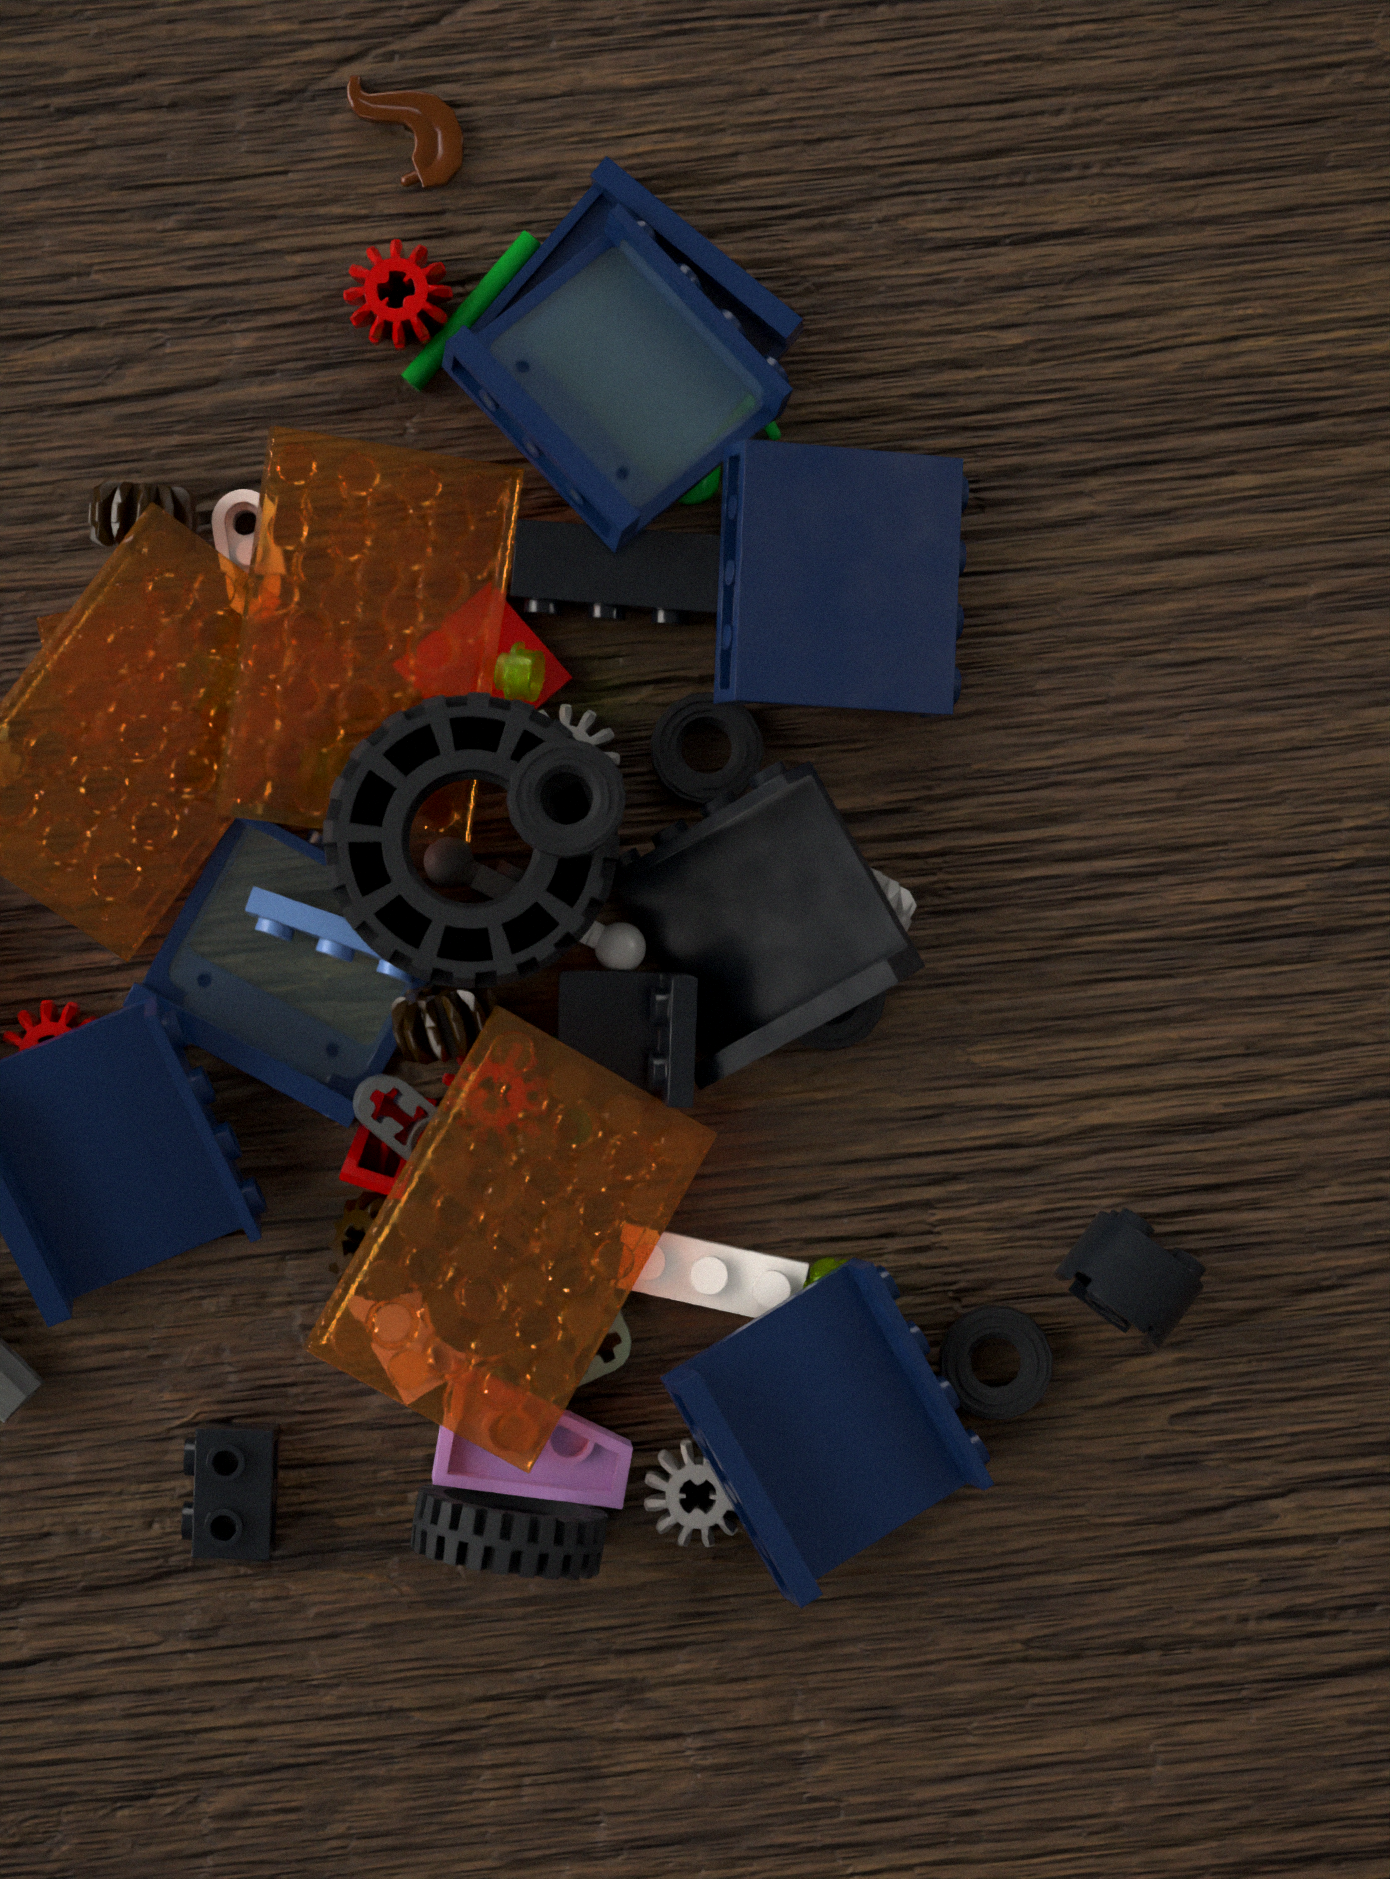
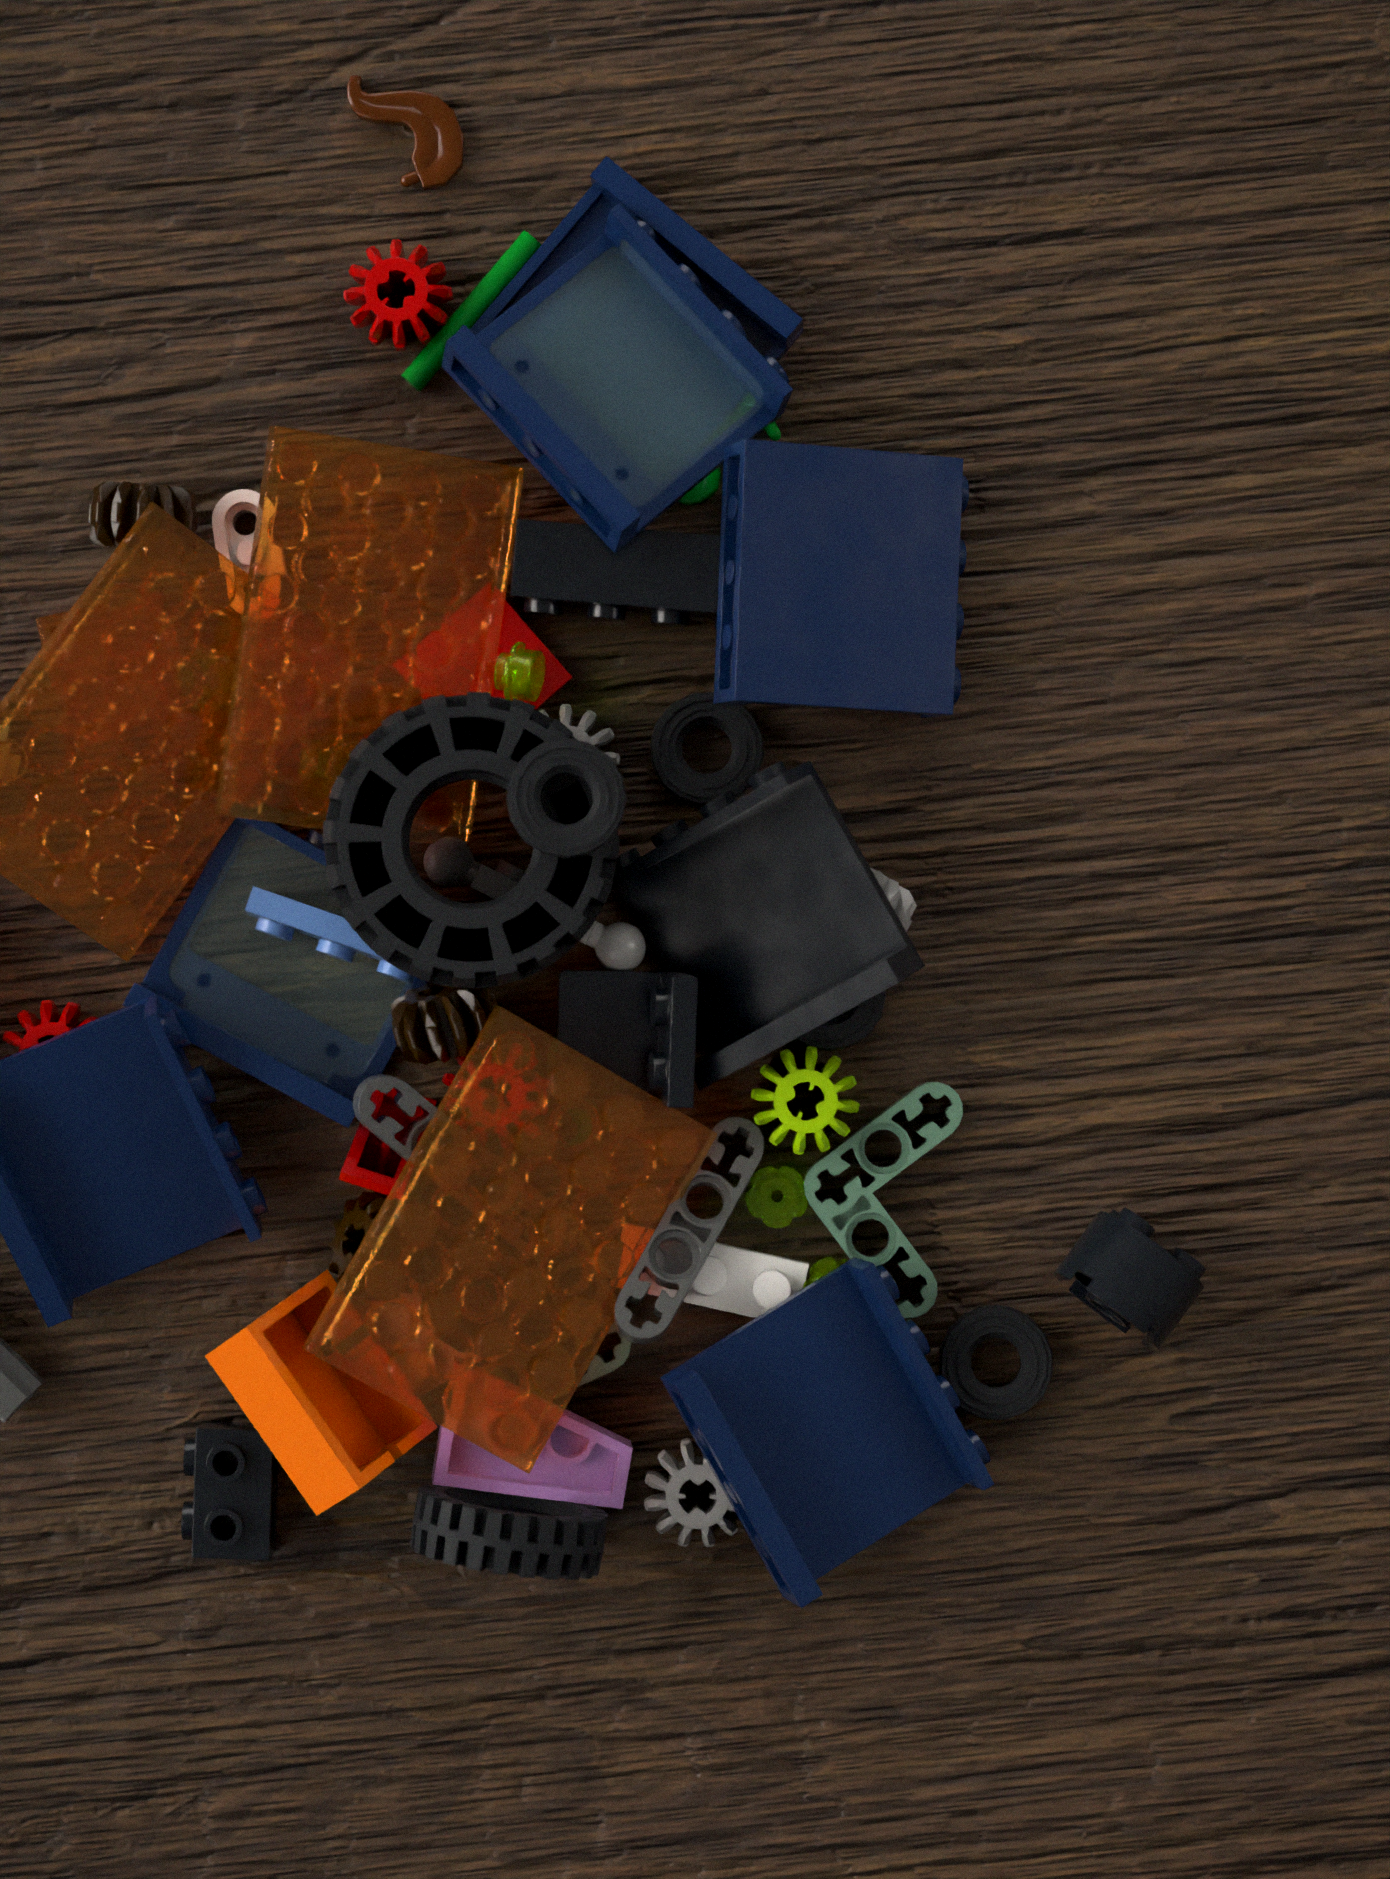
none -> orange piece [205,1269,438,1516]
none -> dark grey beam [613,1117,765,1344]
none -> clear neon green plate [746,1166,808,1228]
none -> lime gear [751,1046,859,1155]
none -> sand green beam [803,1081,963,1318]

